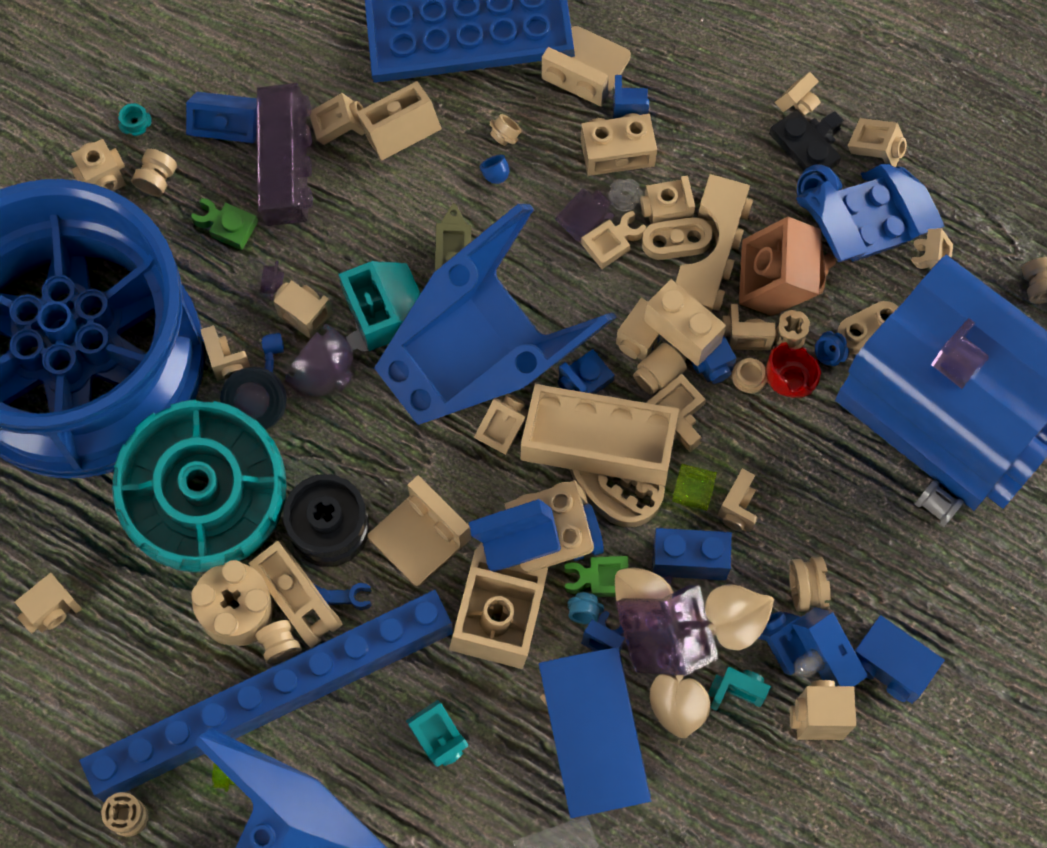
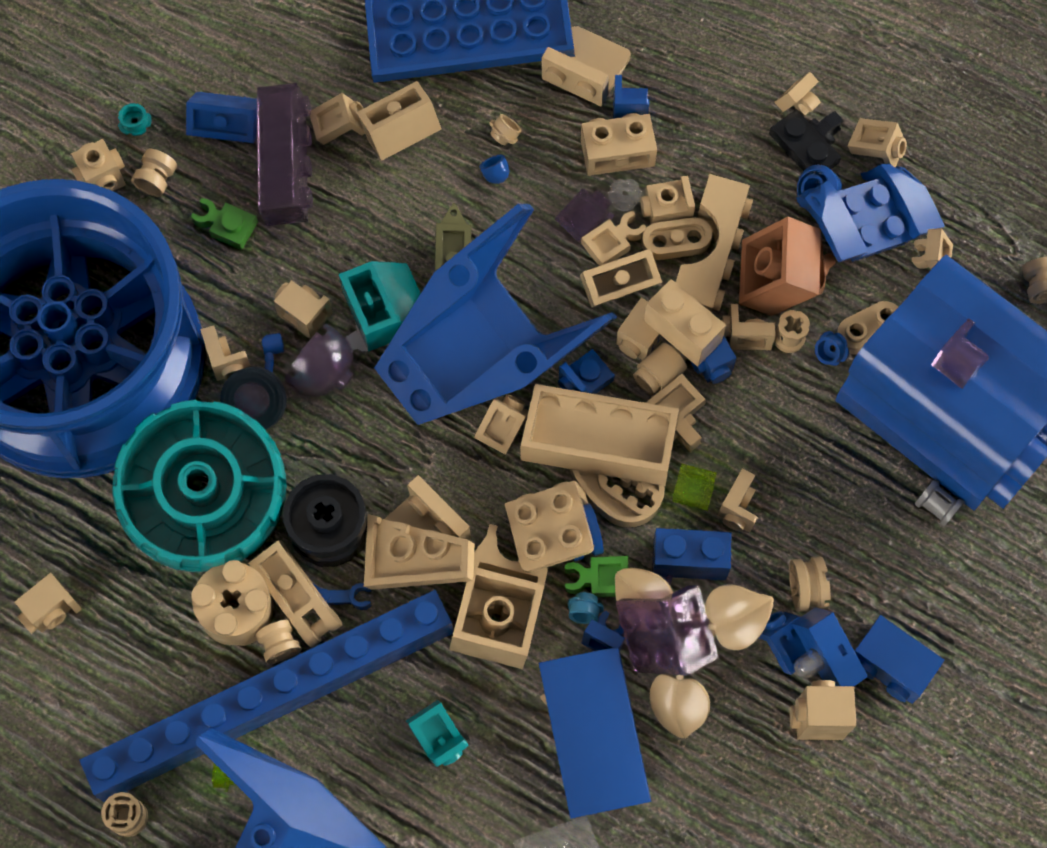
clear purple plate [260,260,284,301] -> none
blue panel [469,499,561,572] -> none
teal bracket [708,667,771,711] -> none
tan plate [732,358,767,394] -> none
red hair [765,342,822,398] -> none
none -> tan wing [364,514,475,590]
none -> tan brick [580,248,662,308]

